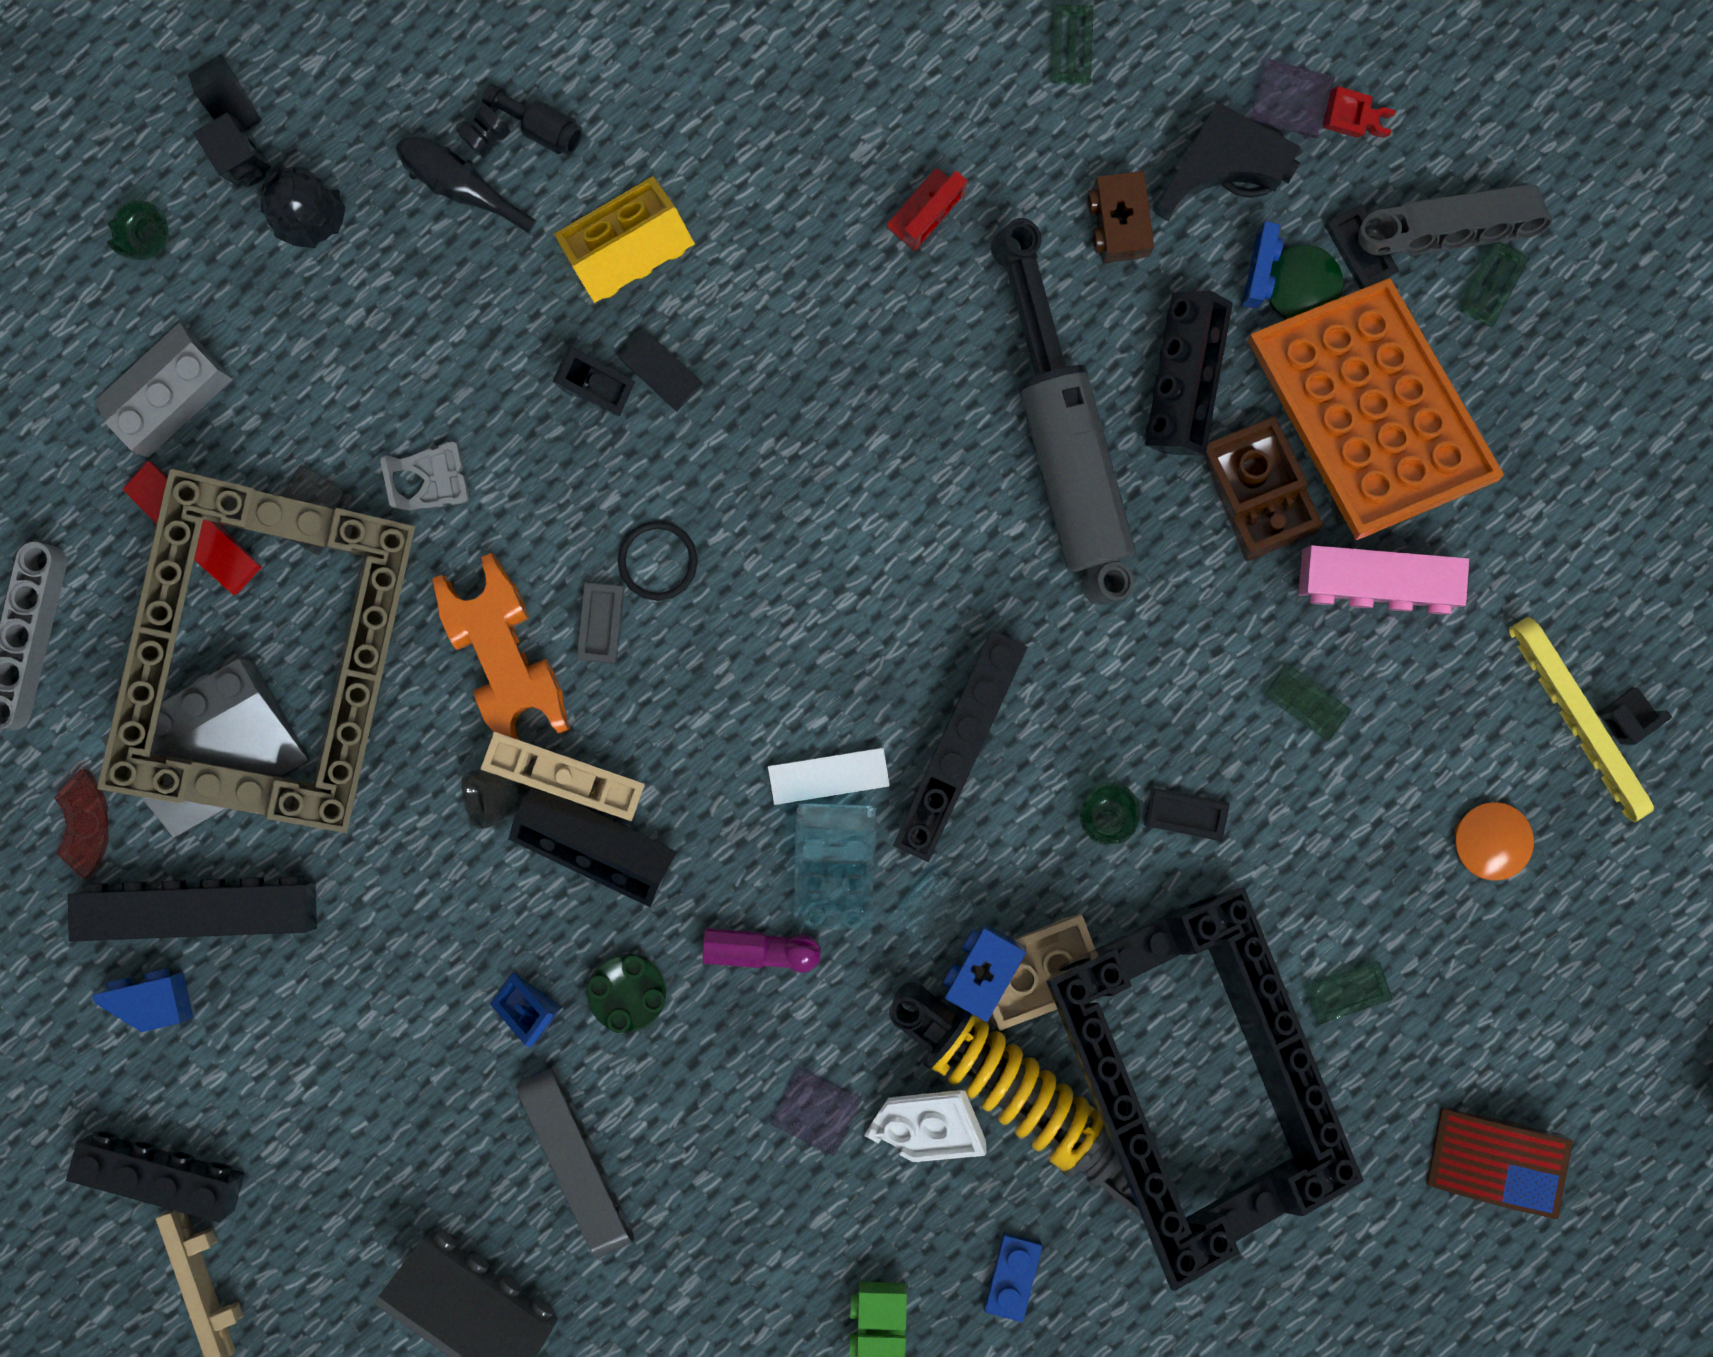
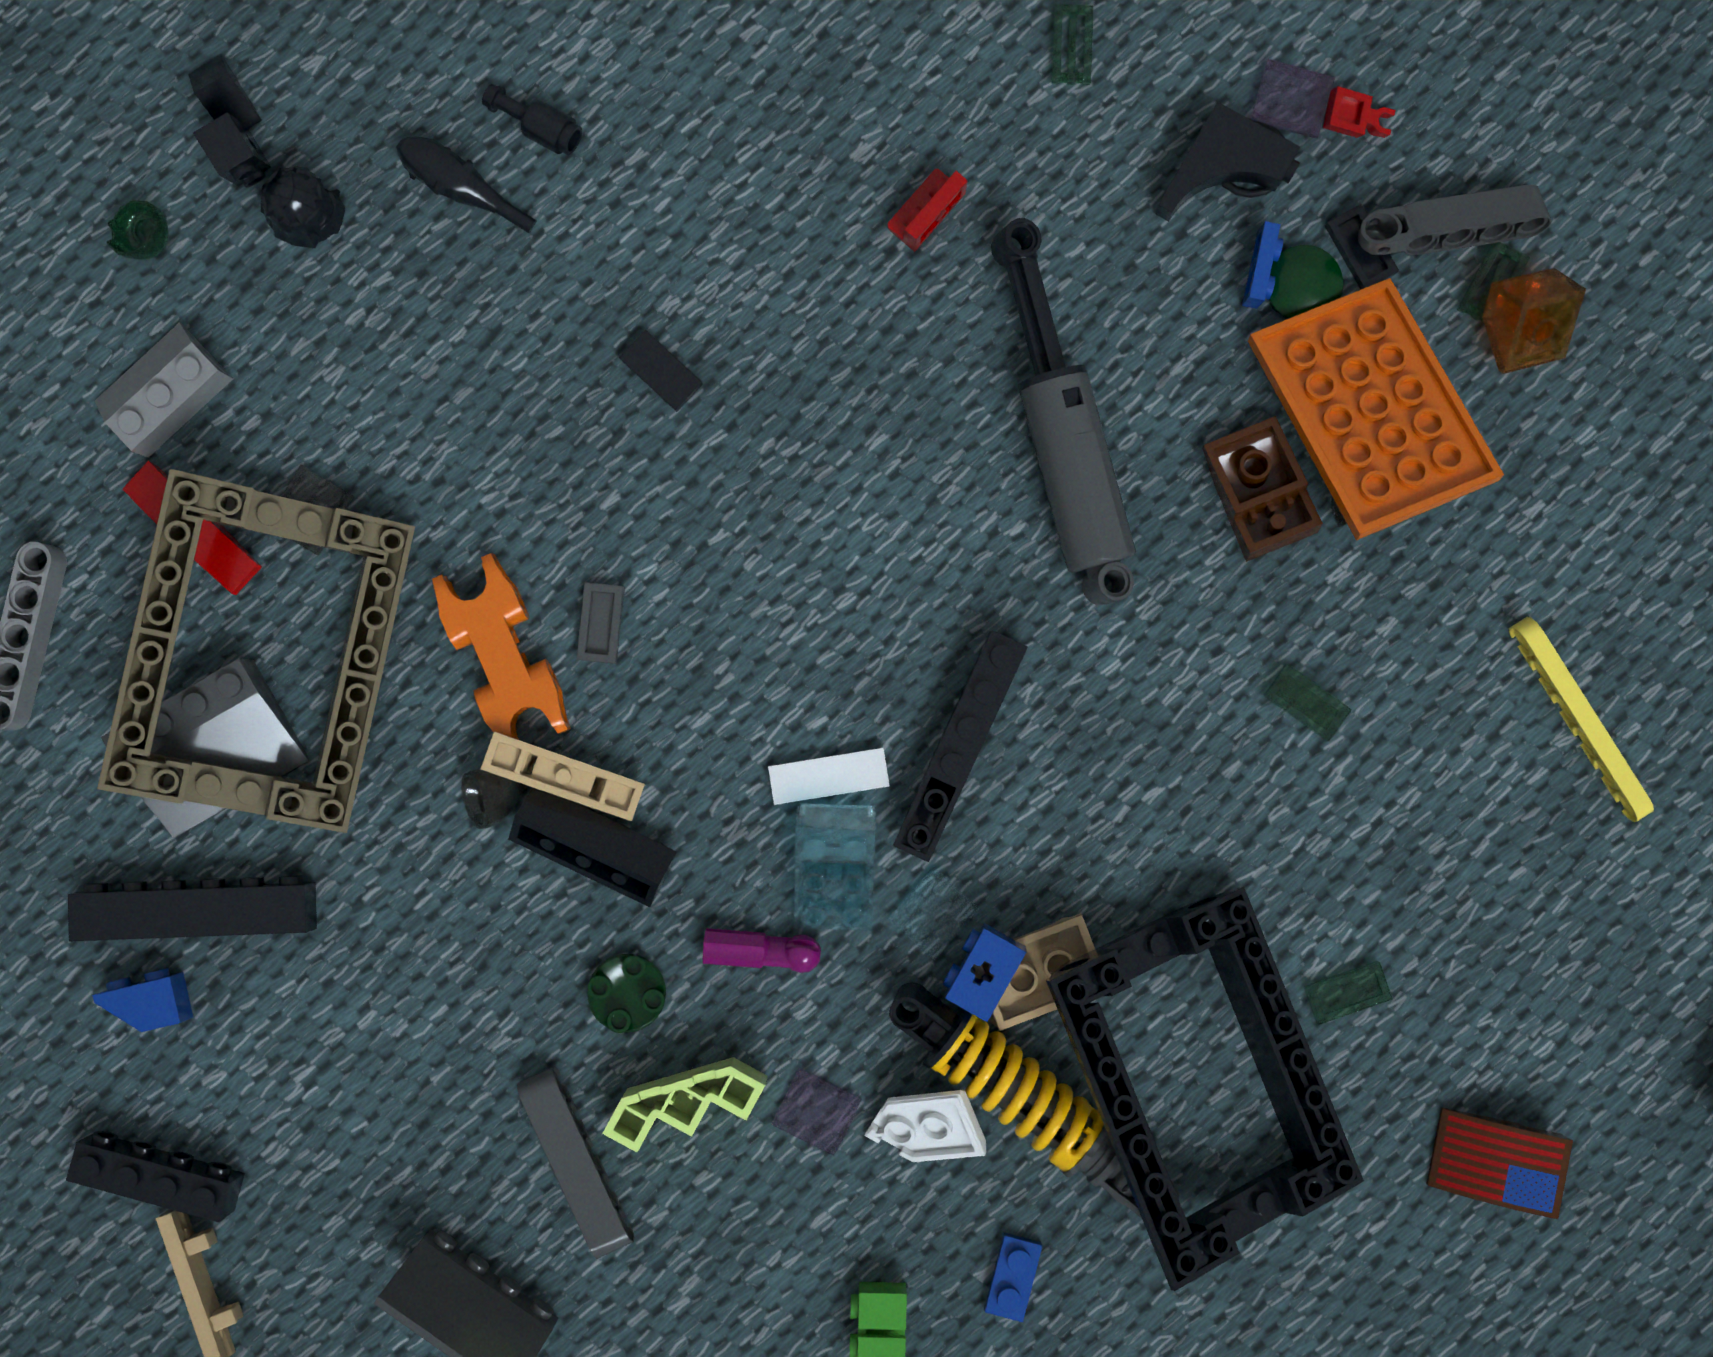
clear red tile [54,769,109,880] -> none
light grey piece [380,441,470,511] -> none
black wheel [455,103,511,159] -> none
blue slope [490,973,562,1048] -> none
black slope [552,346,636,416] -> none
yellow slope [554,176,695,303] -> none
black piece [617,521,698,601] -> none
clear green hair [1079,782,1141,847] -> none
reddish brown brick [1088,171,1154,263] -> none
black tile [1144,788,1230,841] -> none
black brick [1145,291,1233,456] -> none
bright pink brick [1298,545,1469,615] -> none
orange dish [1454,802,1534,880] -> none
black panel [1597,687,1672,745] -> none
none -> yellowish green brick [602,1057,767,1152]
none -> clear orange slope [1482,268,1586,374]

